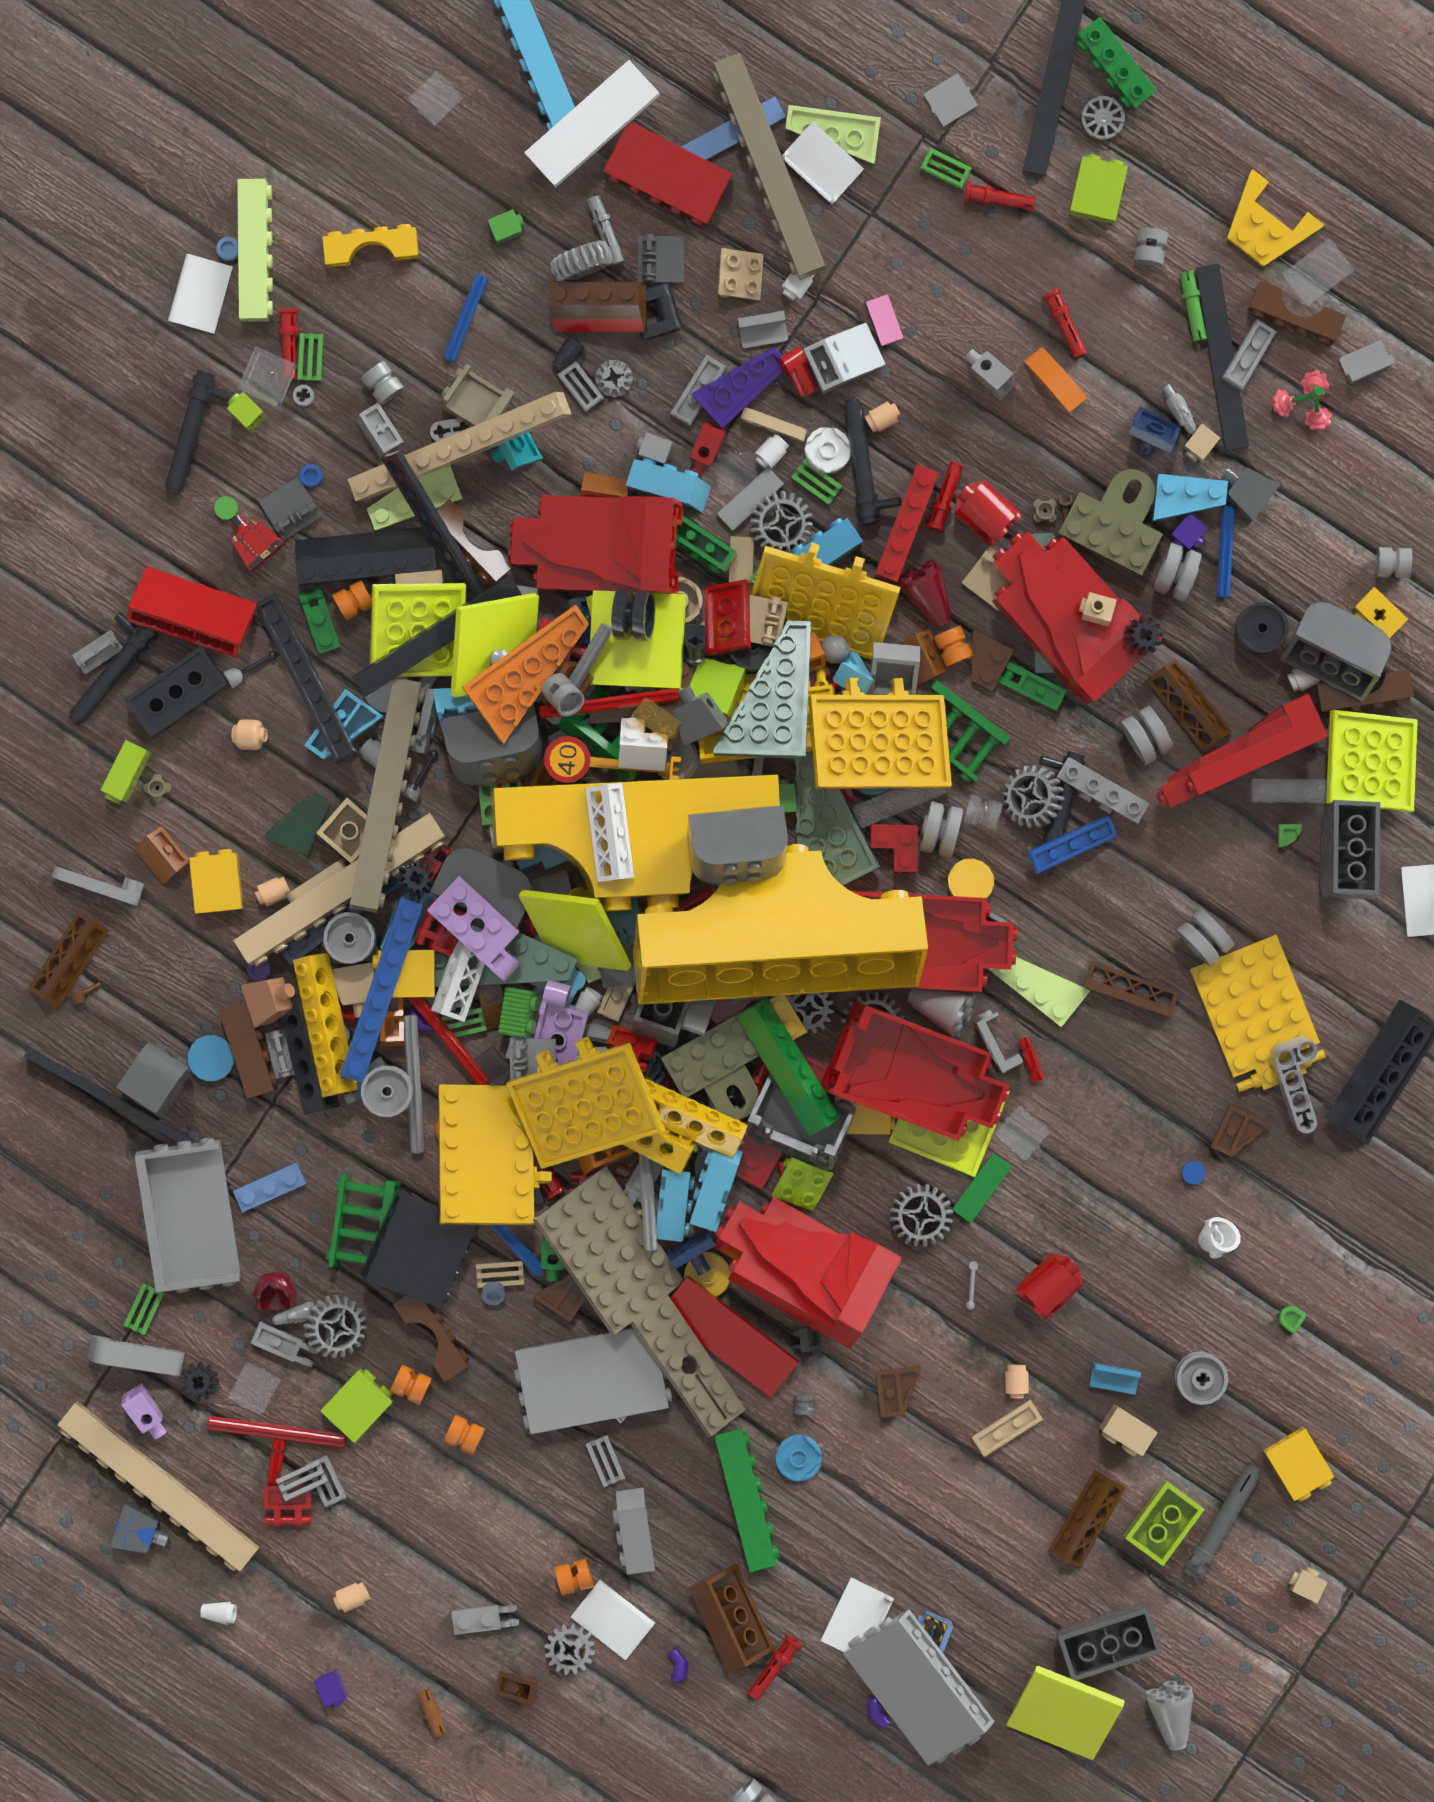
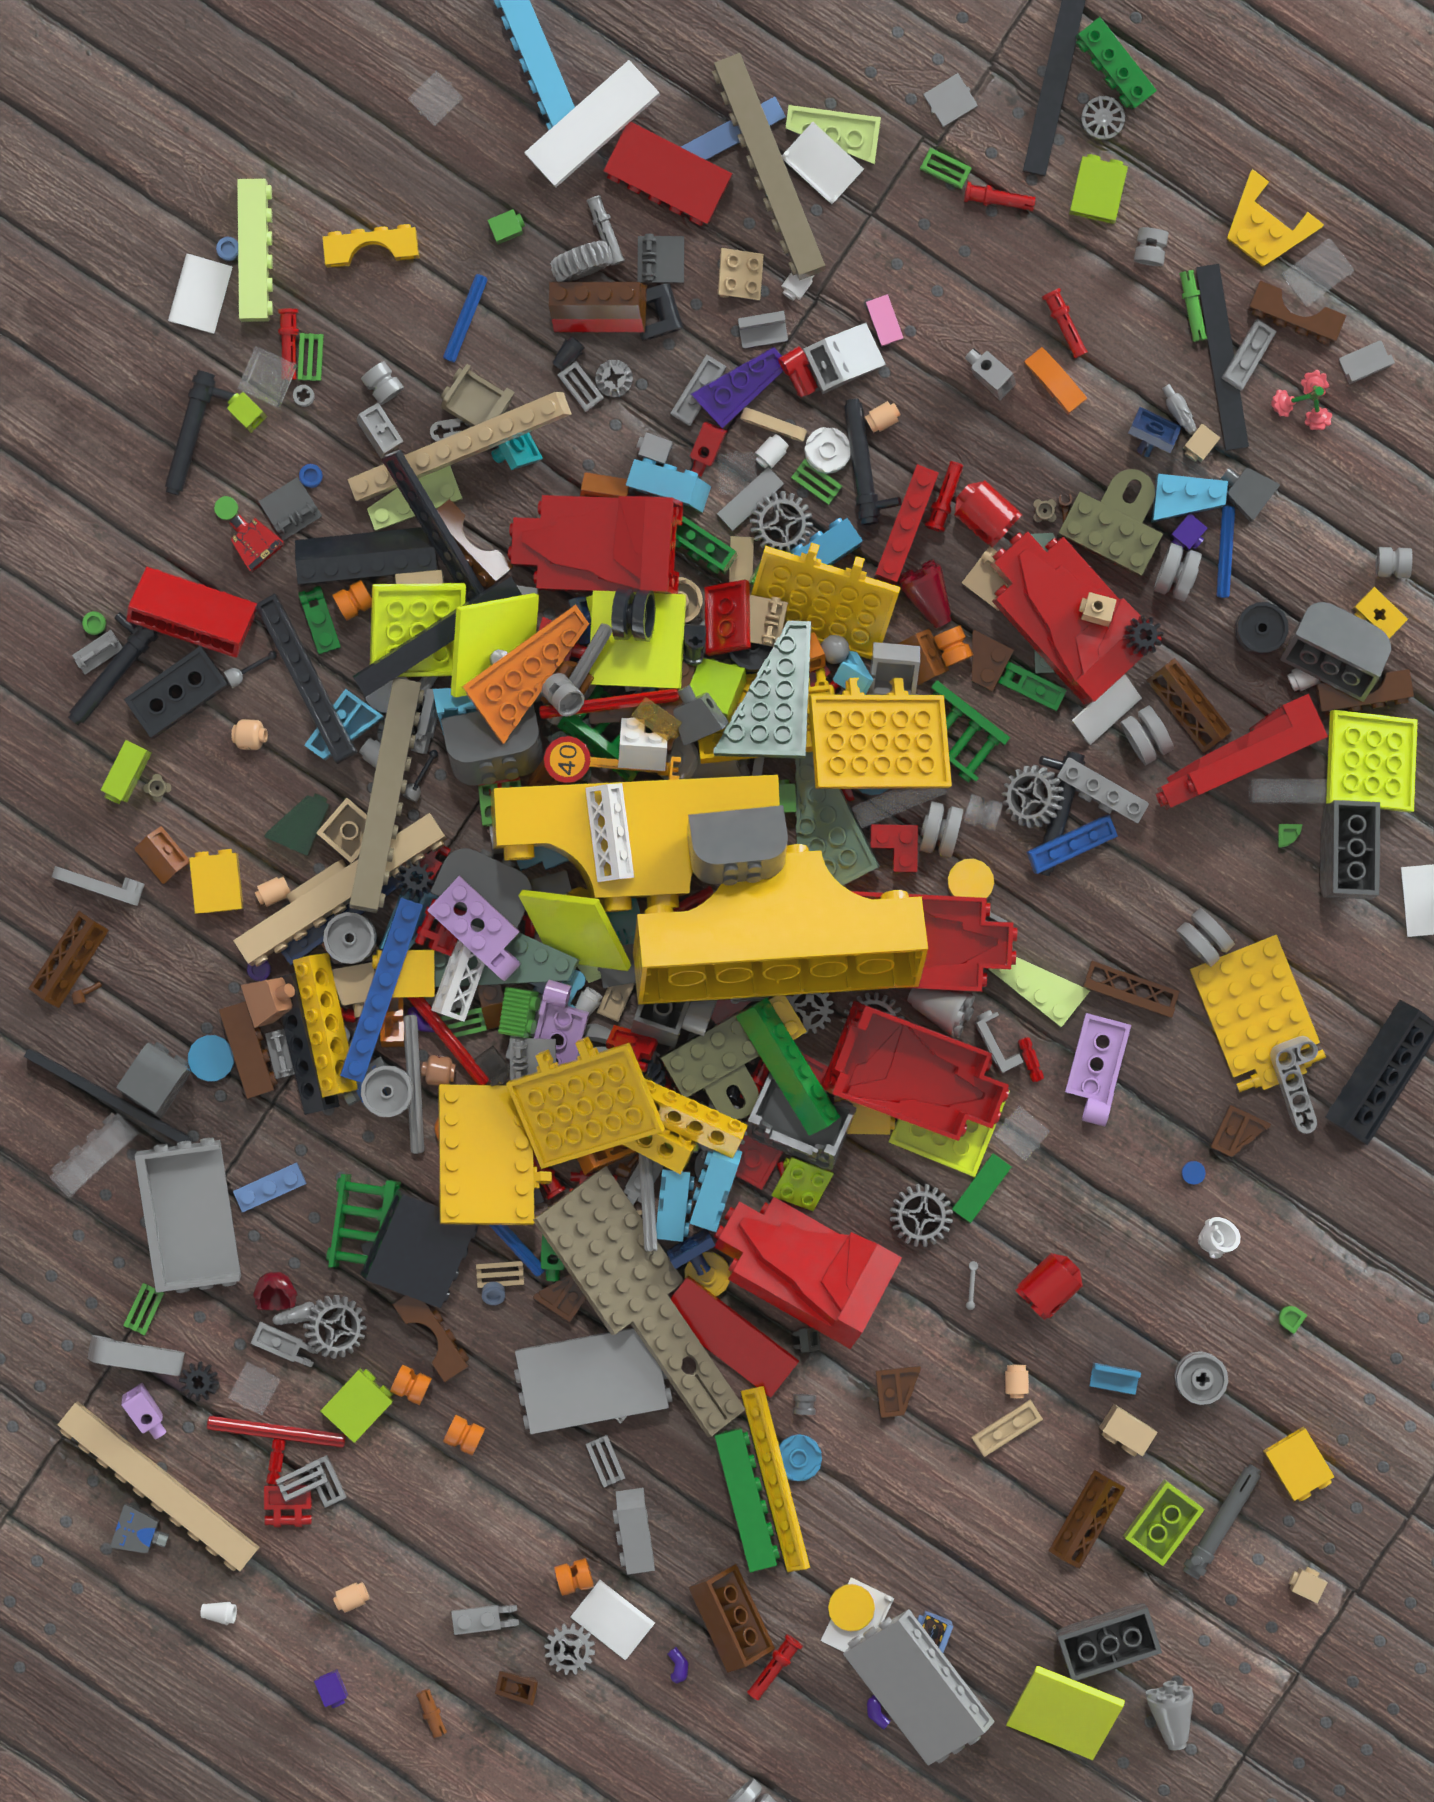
none -> clear brick [50,1113,139,1198]
none -> bright green tile [82,611,107,635]
none -> nougat head [421,1055,456,1086]
none -> yellow tile [741,1386,810,1572]
none -> yellow tile [828,1584,875,1631]
none -> lavender hinge [1065,1013,1131,1127]
none -> white piece [1072,674,1142,745]

